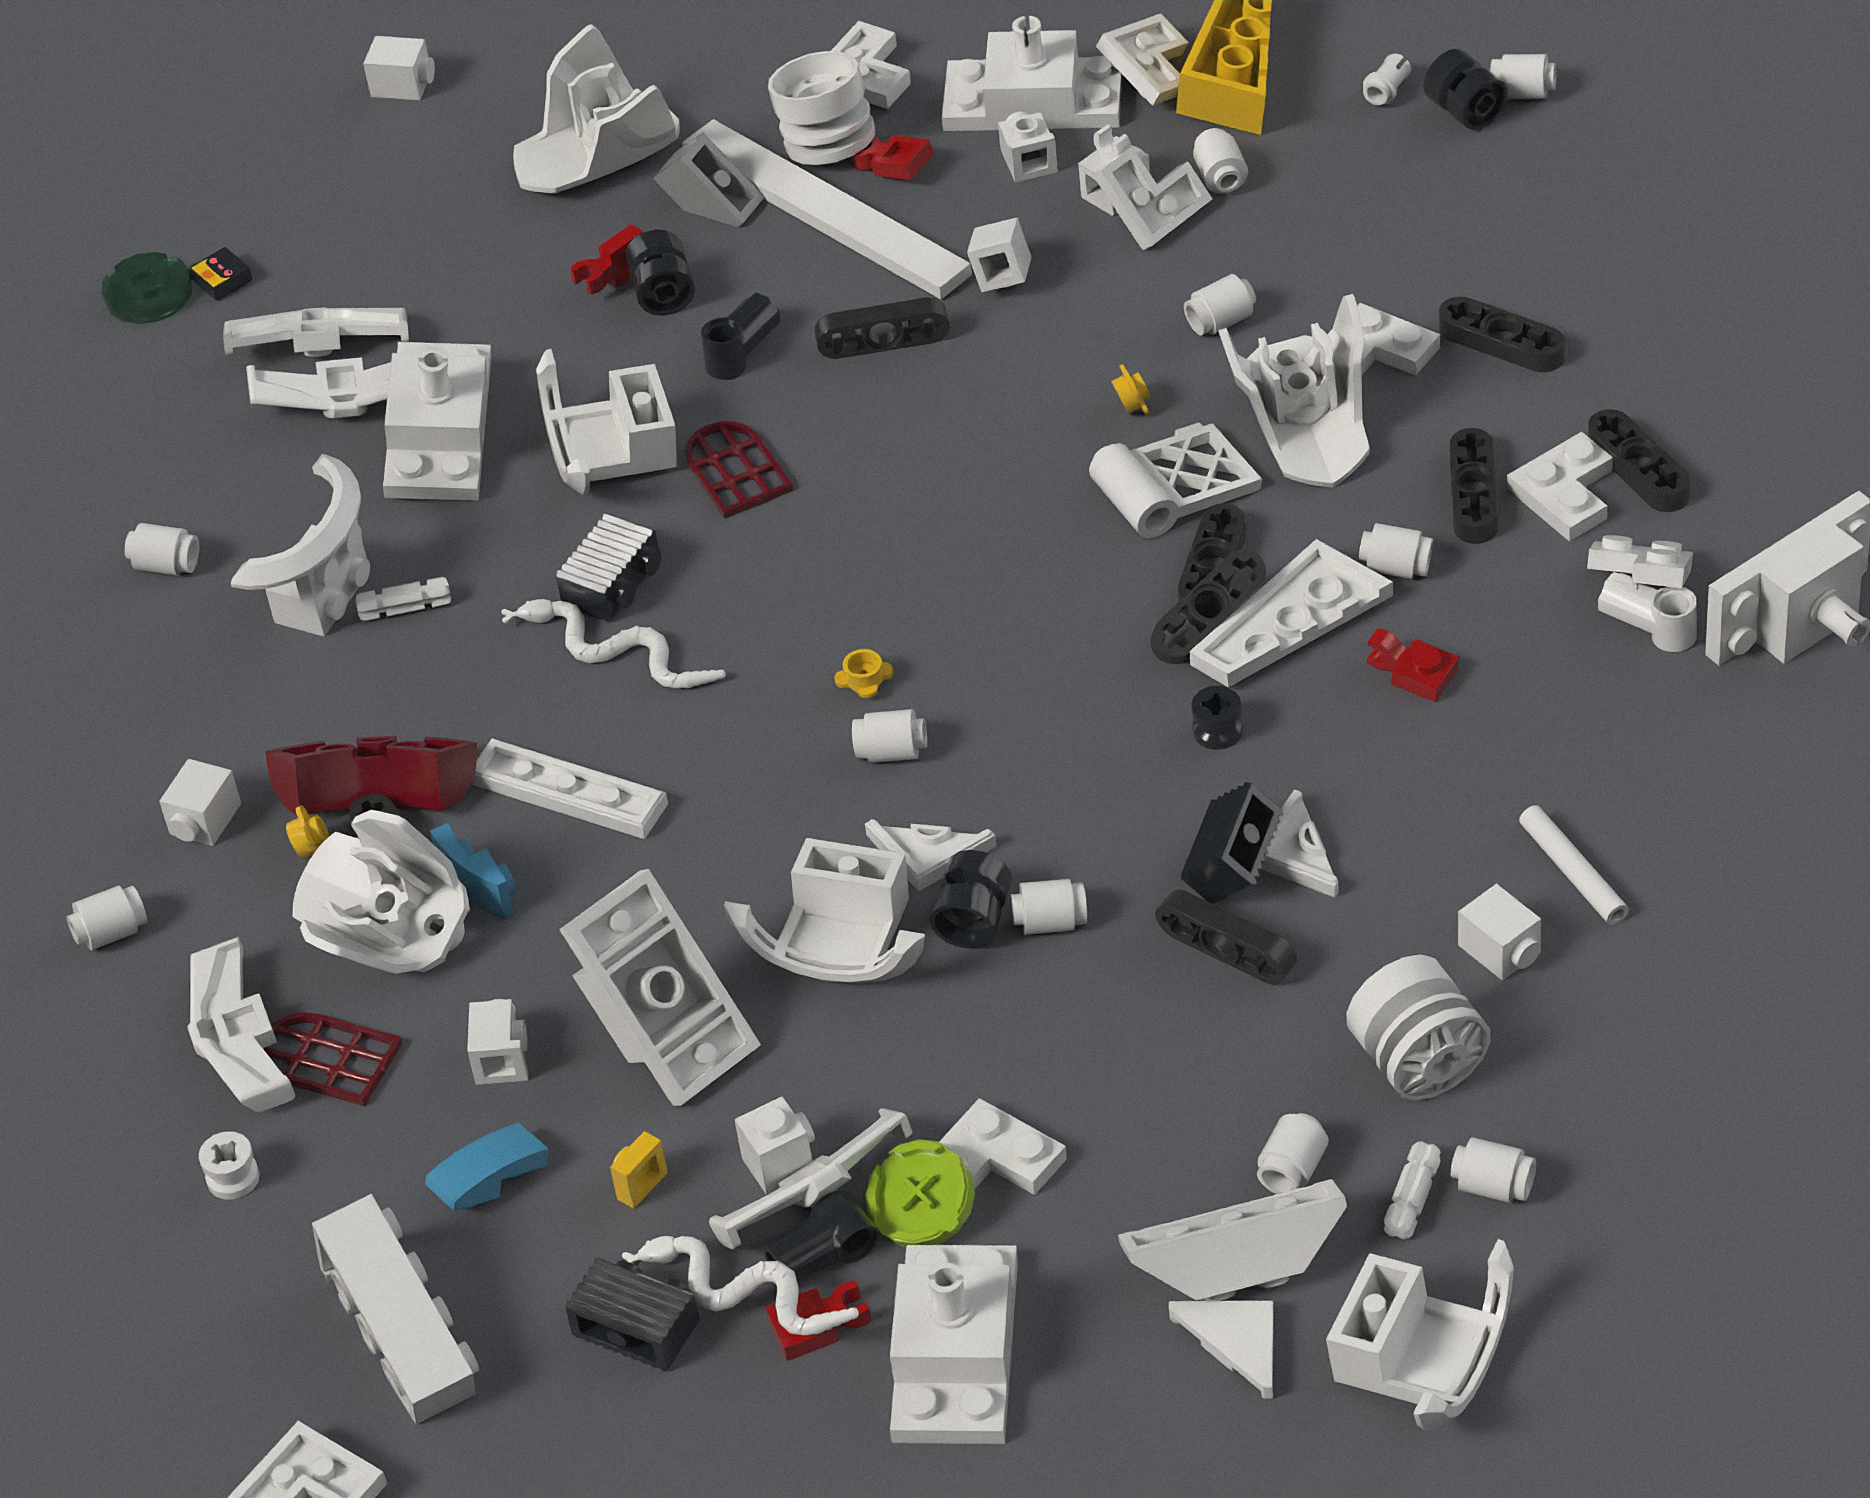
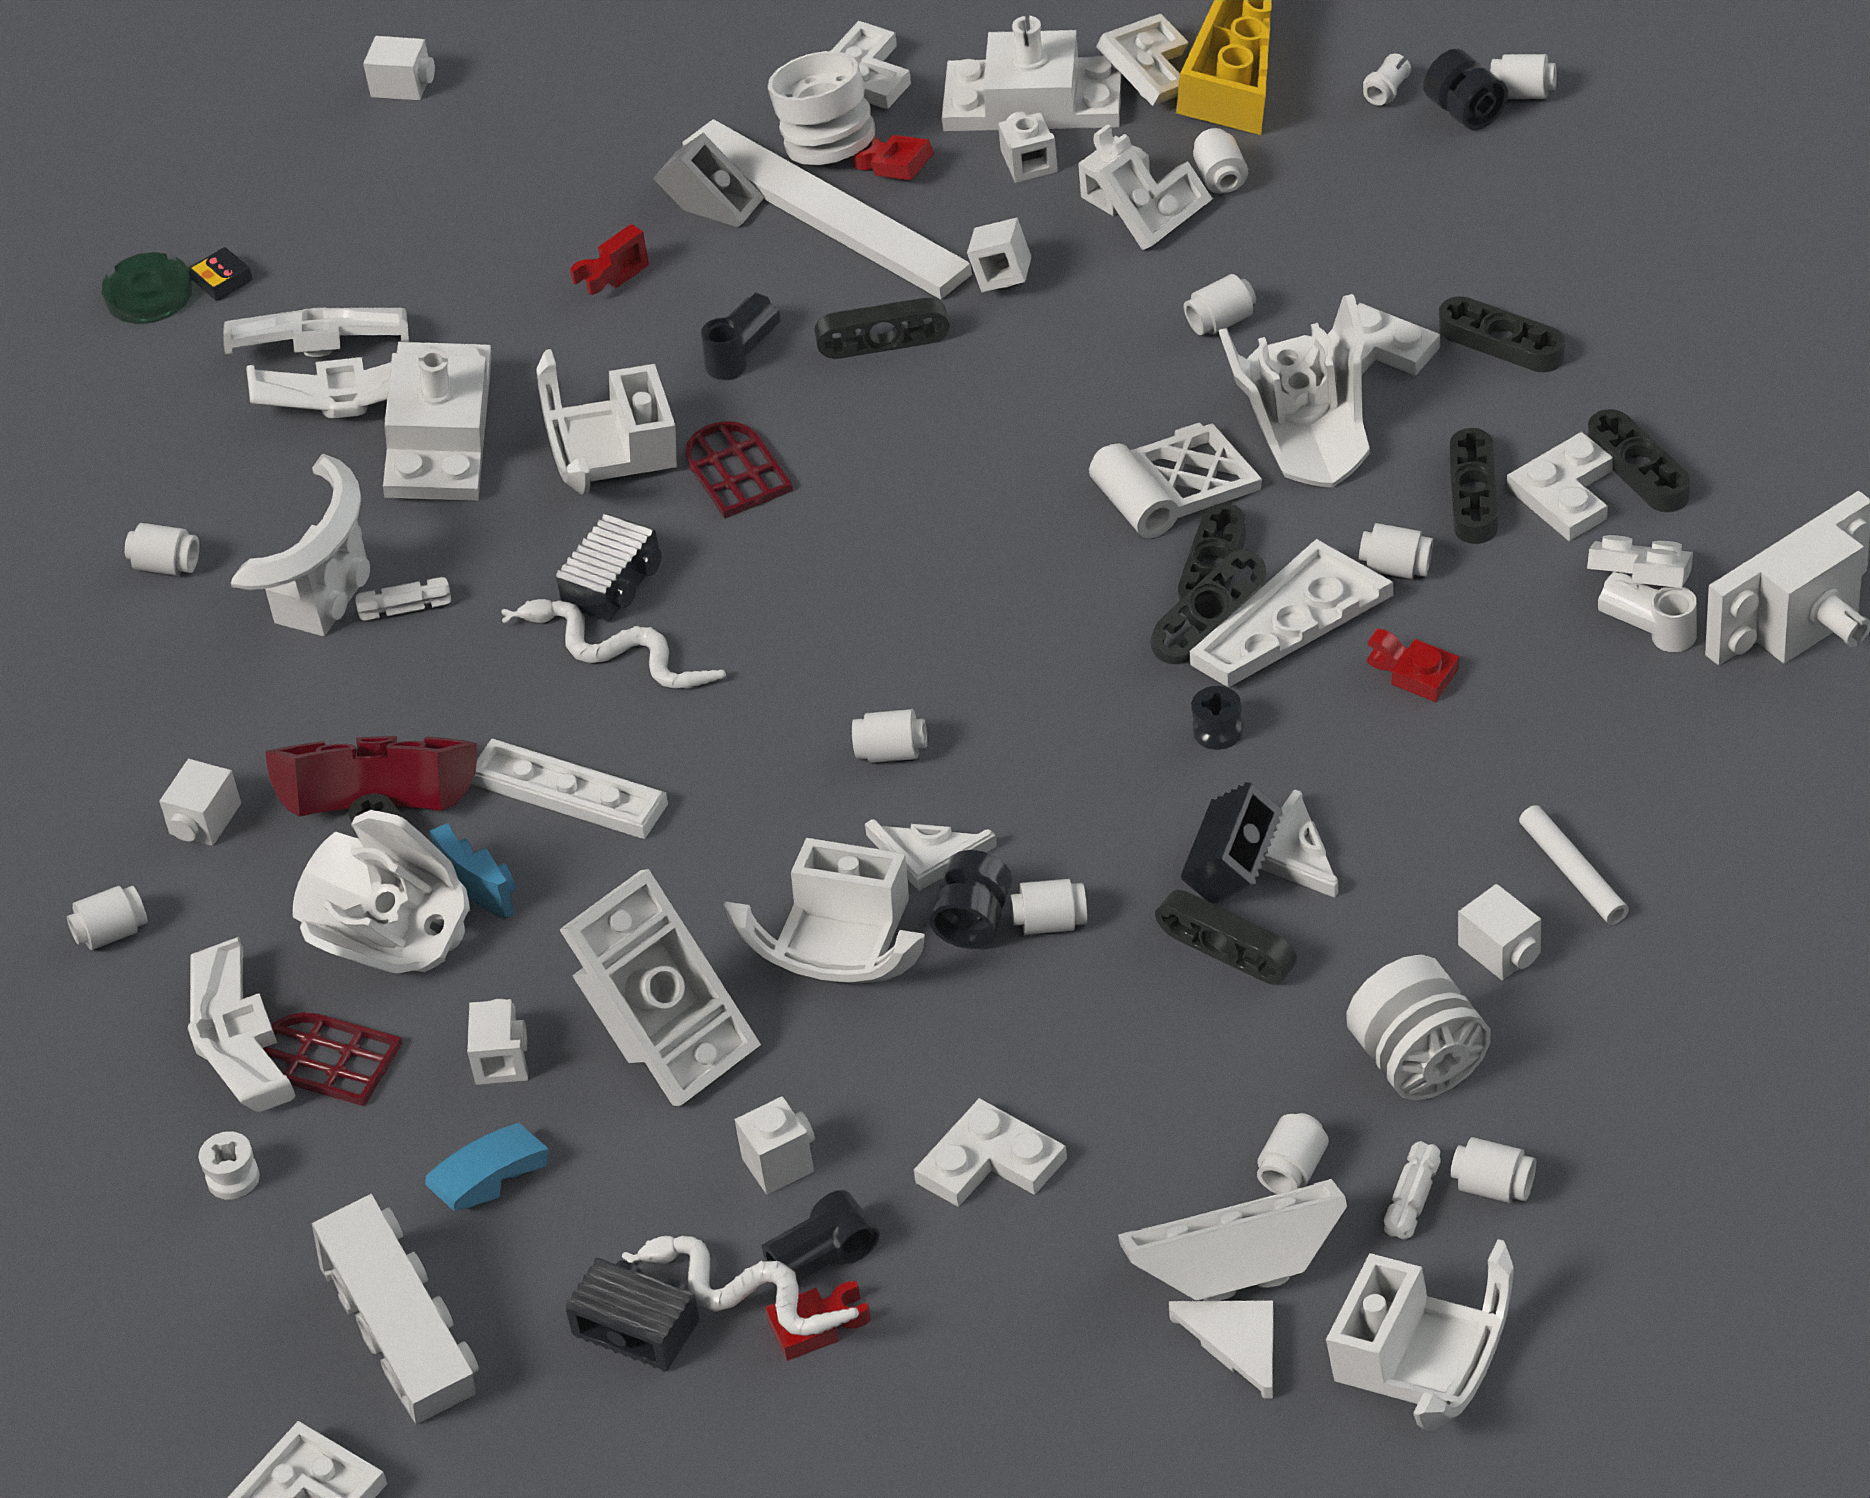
yellow plate [286,805,329,859] -> none
white piece [513,24,680,193] -> none
yellow plate [610,1131,668,1209] -> none
black wheel [625,229,695,316] -> none
white plate [709,1108,912,1249] -> none
yellow plate [834,649,893,698] -> none
lime tile [865,1139,975,1248] -> none
white brick [890,1245,1018,1444] -> none
yellow plate [1111,364,1152,416] -> none

